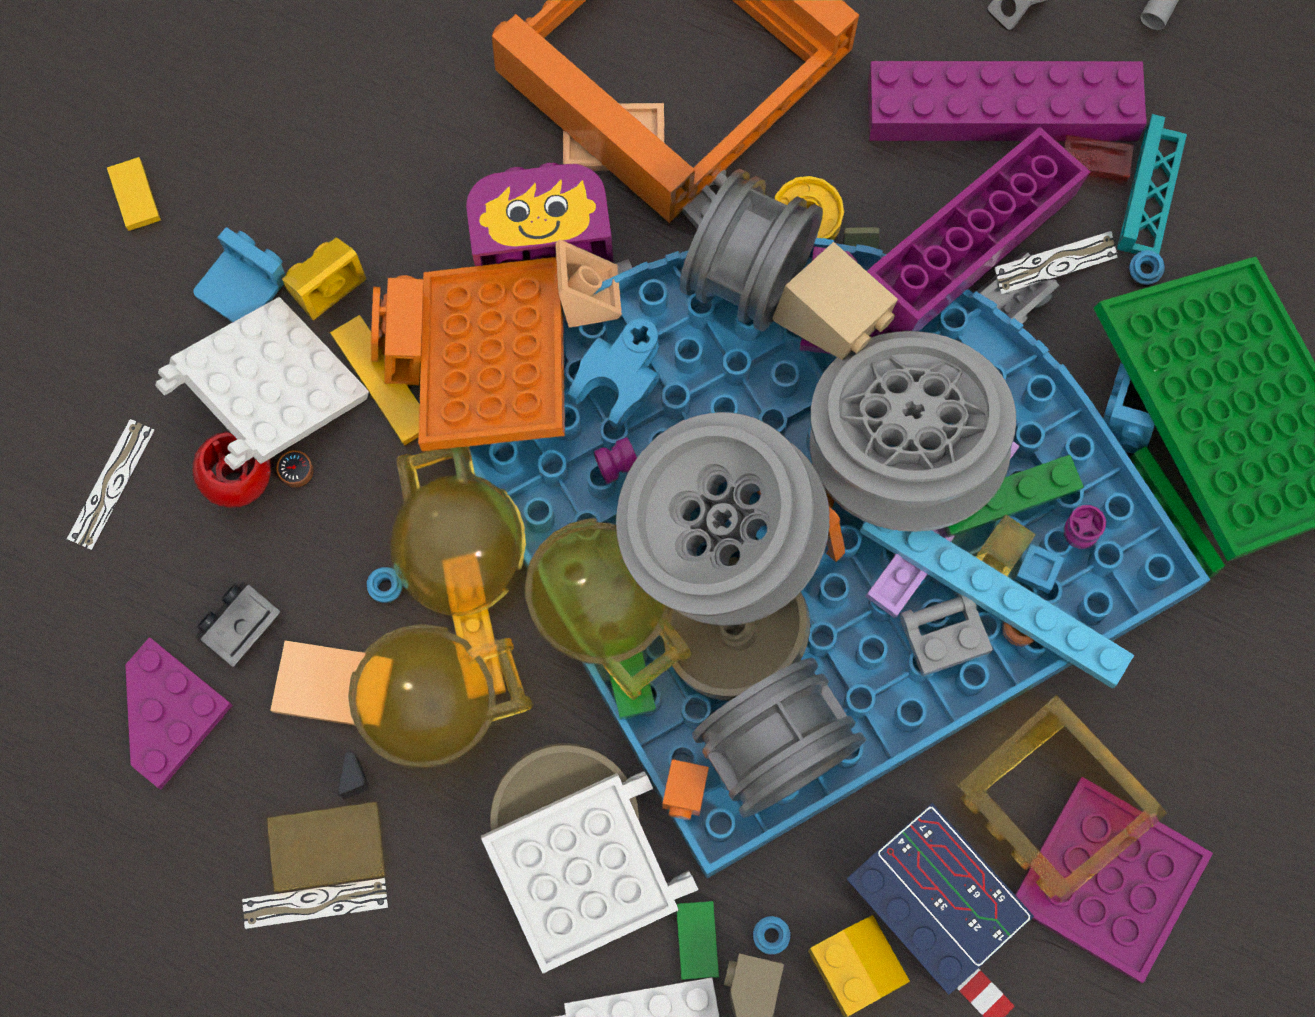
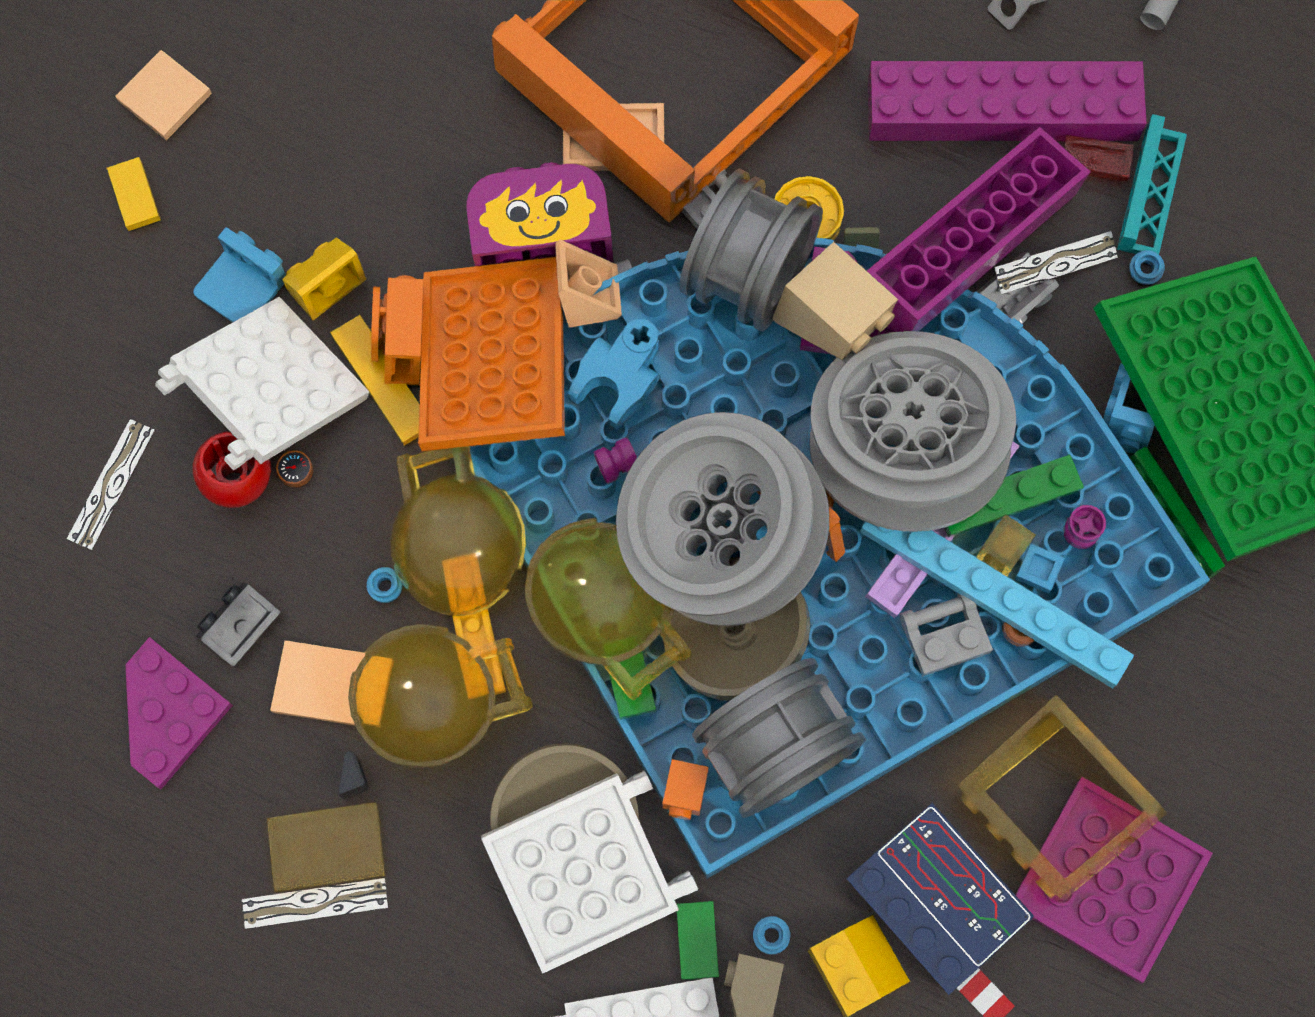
none -> light nougat tile [115,50,212,141]

